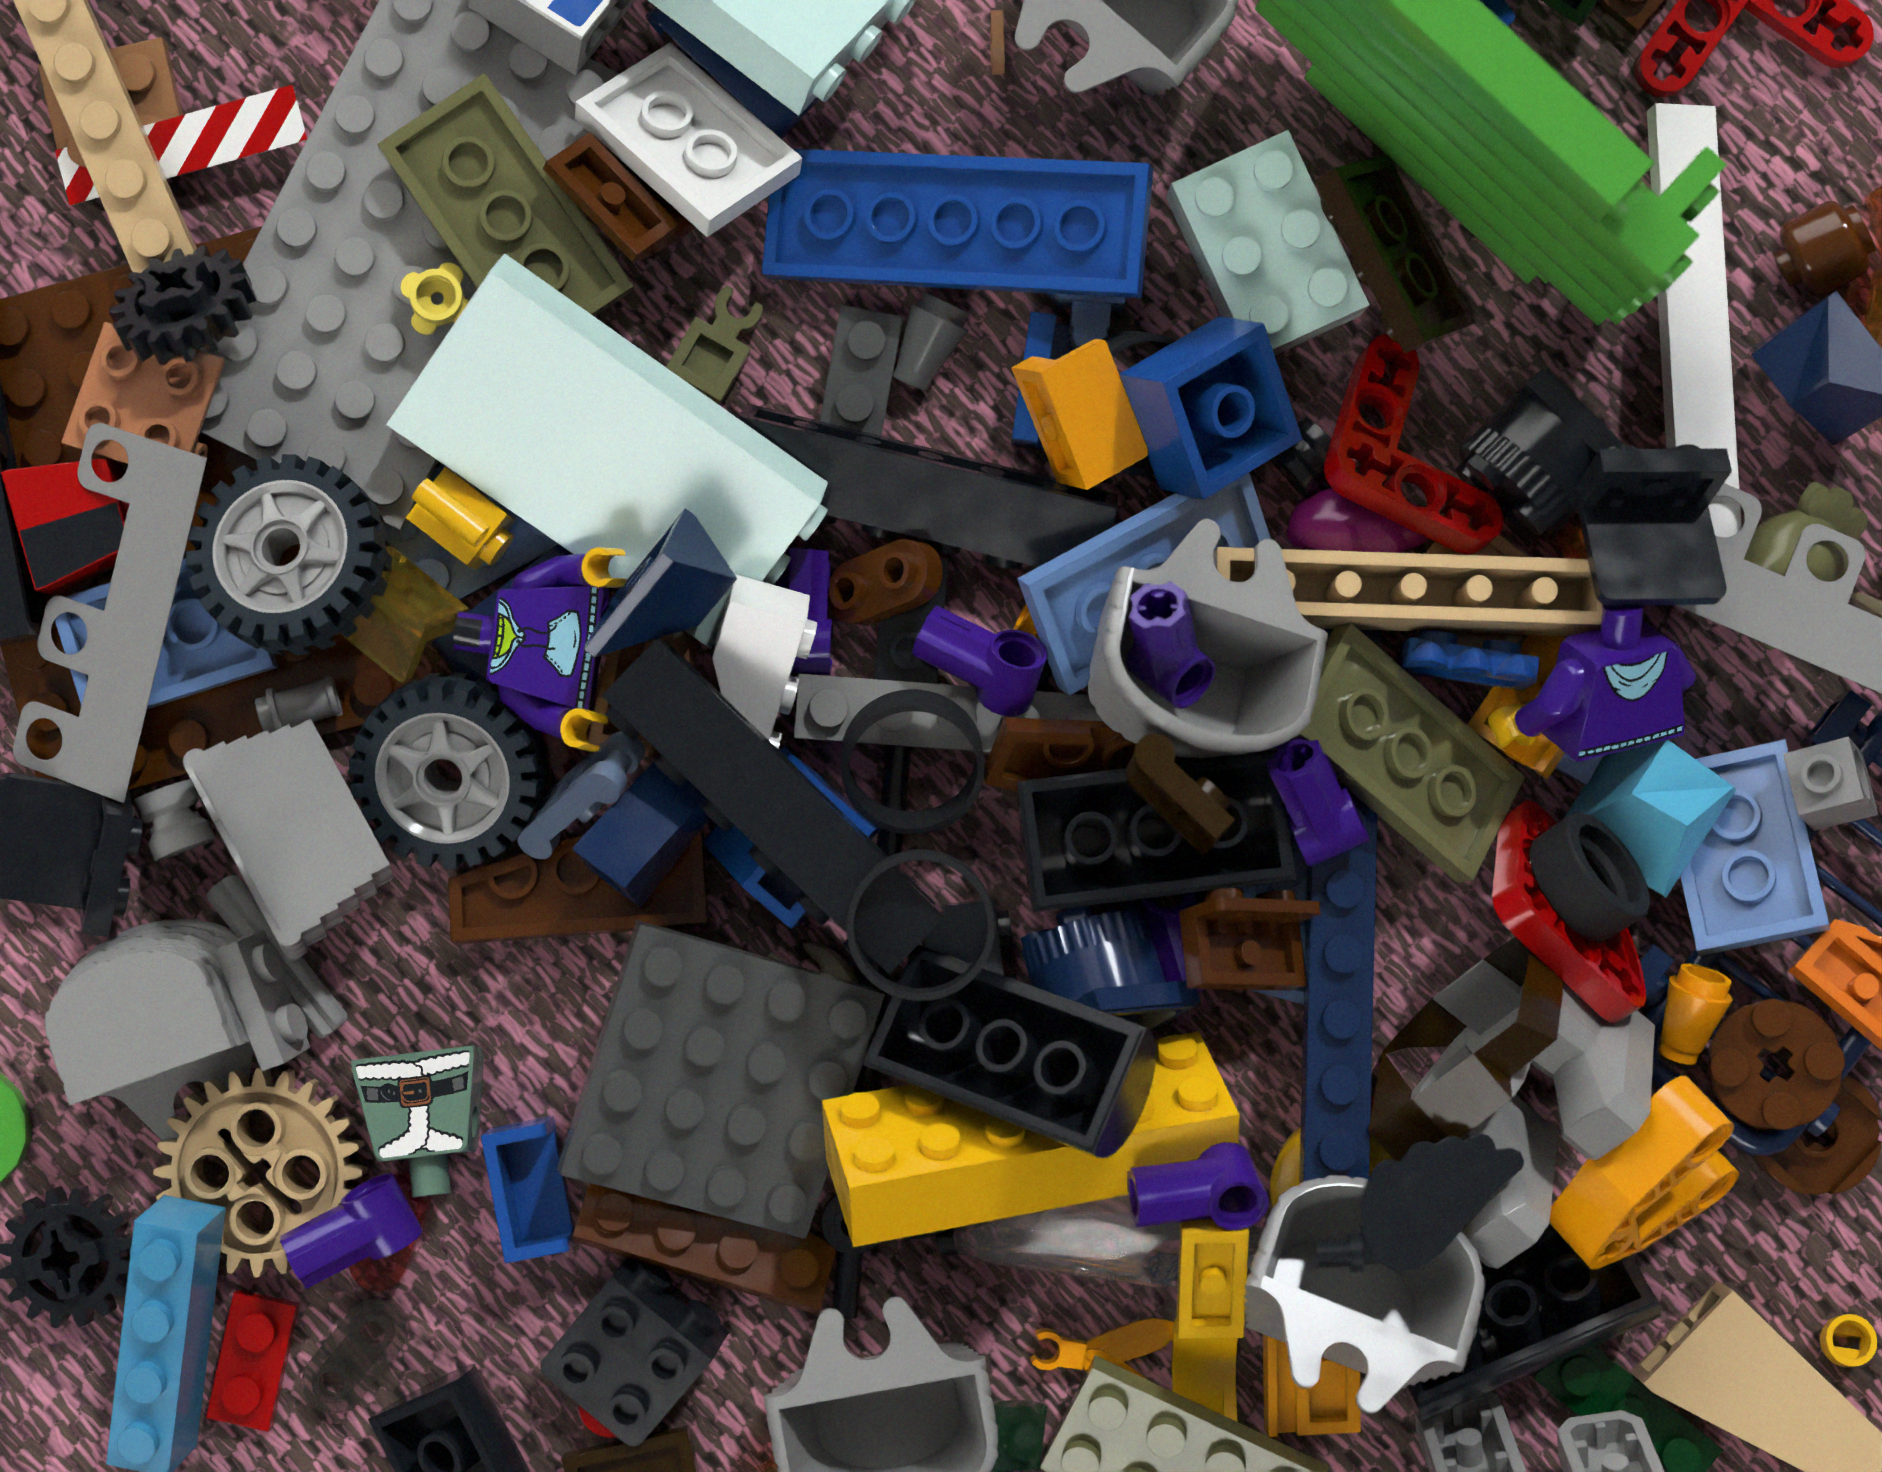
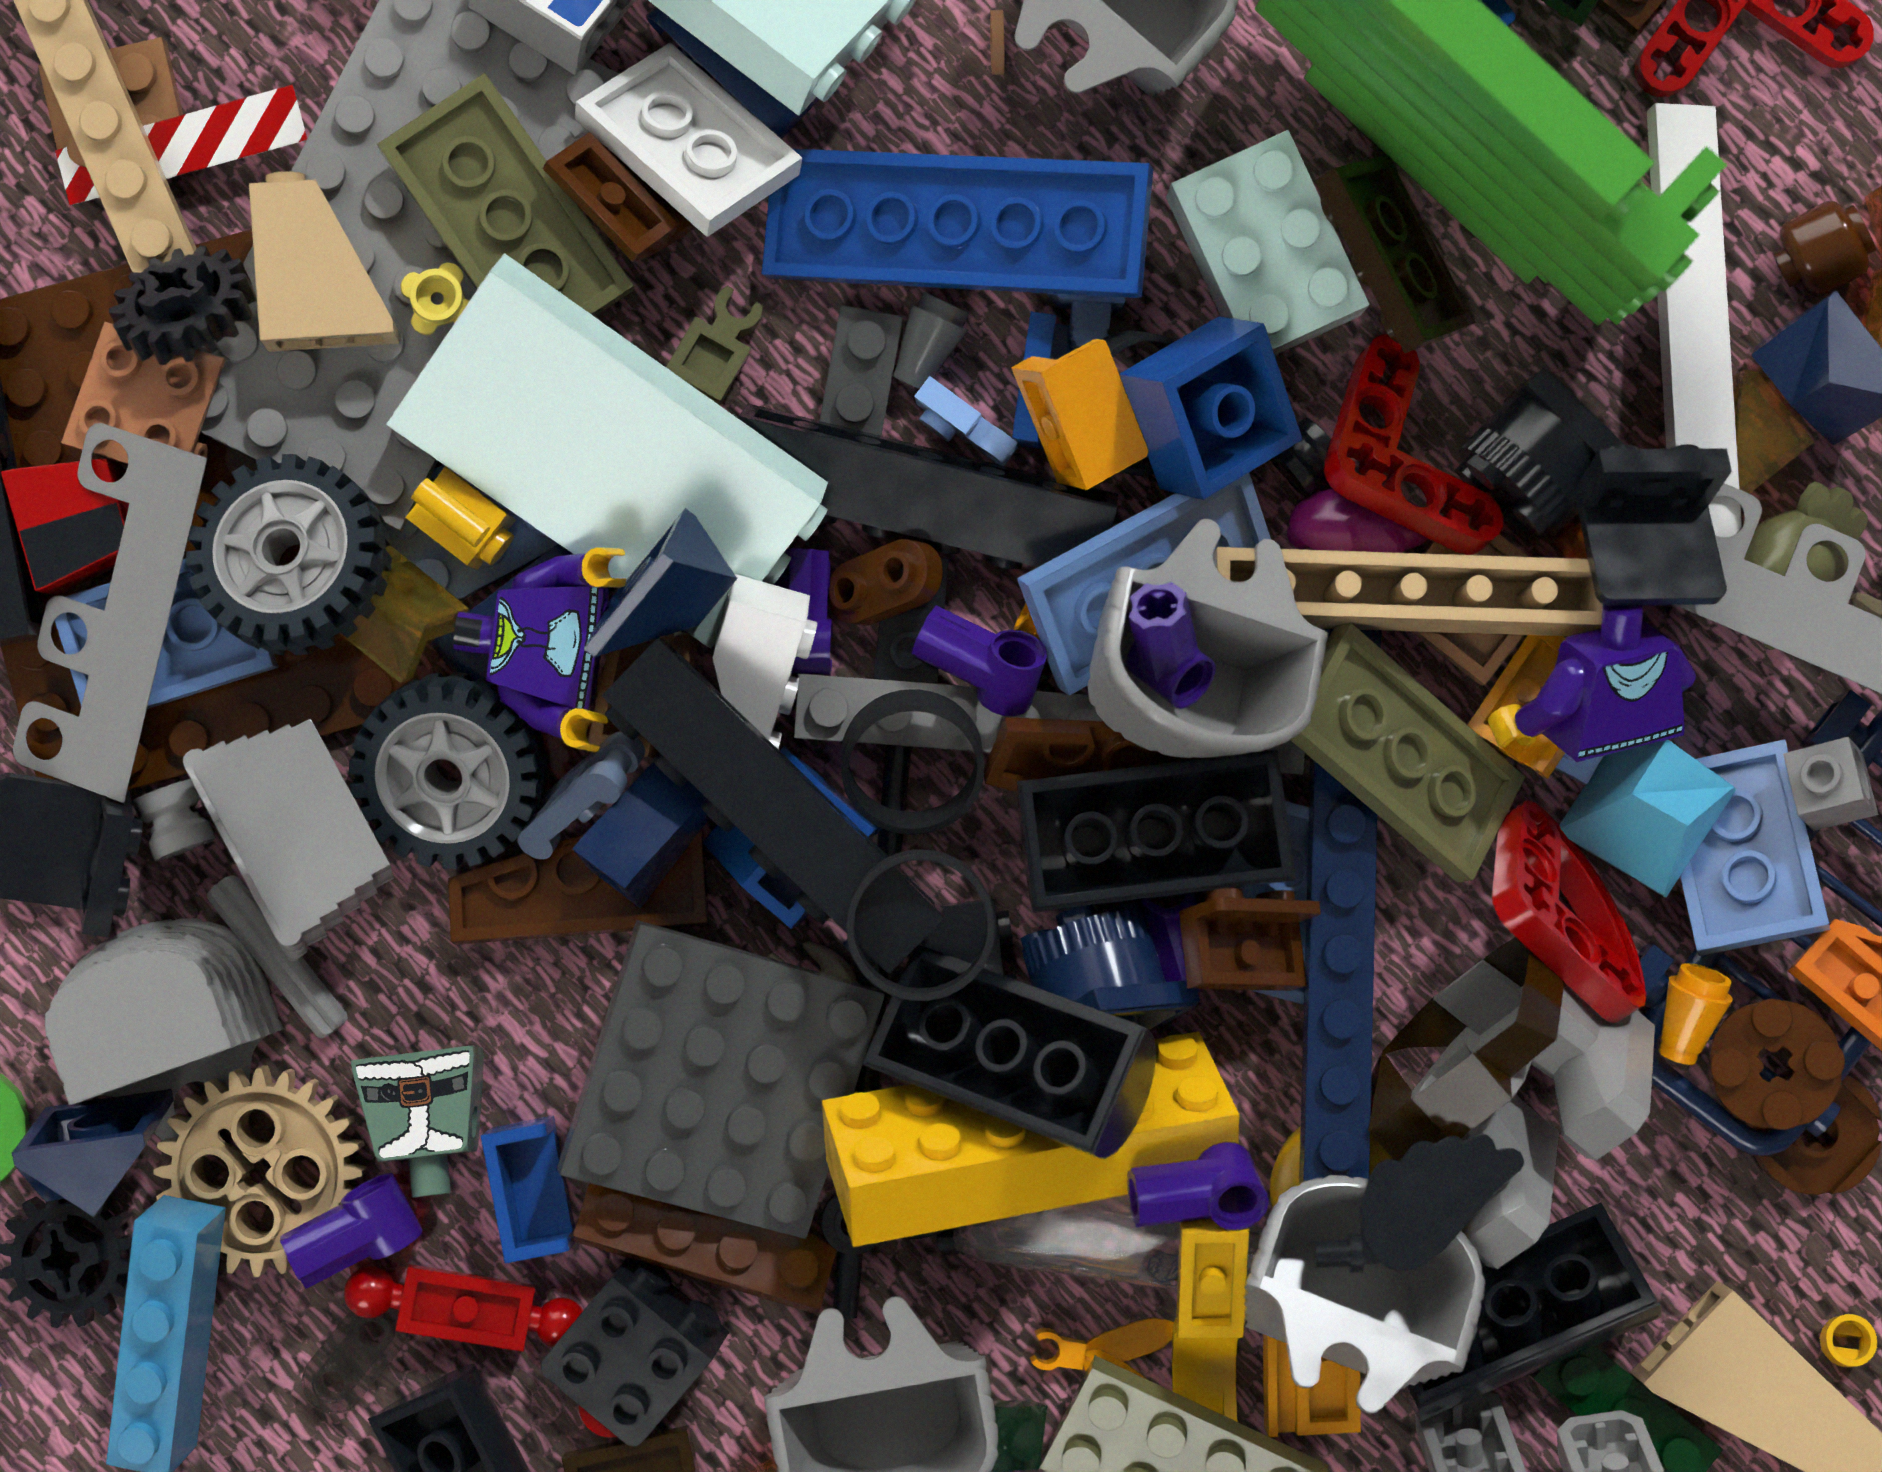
red plate [206,1289,300,1432] -> none
light grey plate [214,929,311,1071] -> none
light grey pin [255,675,343,734] -> none
dark brown plate [1125,733,1235,856] -> none
dark purple piece [1266,737,1370,867] -> none
blue plate [1397,630,1539,691] -> none
black tyre [1529,812,1650,943] -> none
light orange connector [1549,1076,1740,1270] -> none
none -> dark blue slope [12,1089,174,1217]
none -> tan slope [249,171,399,352]
none -> red plate [344,1264,584,1352]
none -> light blue plate [914,376,1018,466]
none -> clear yellow slope [1732,370,1814,494]

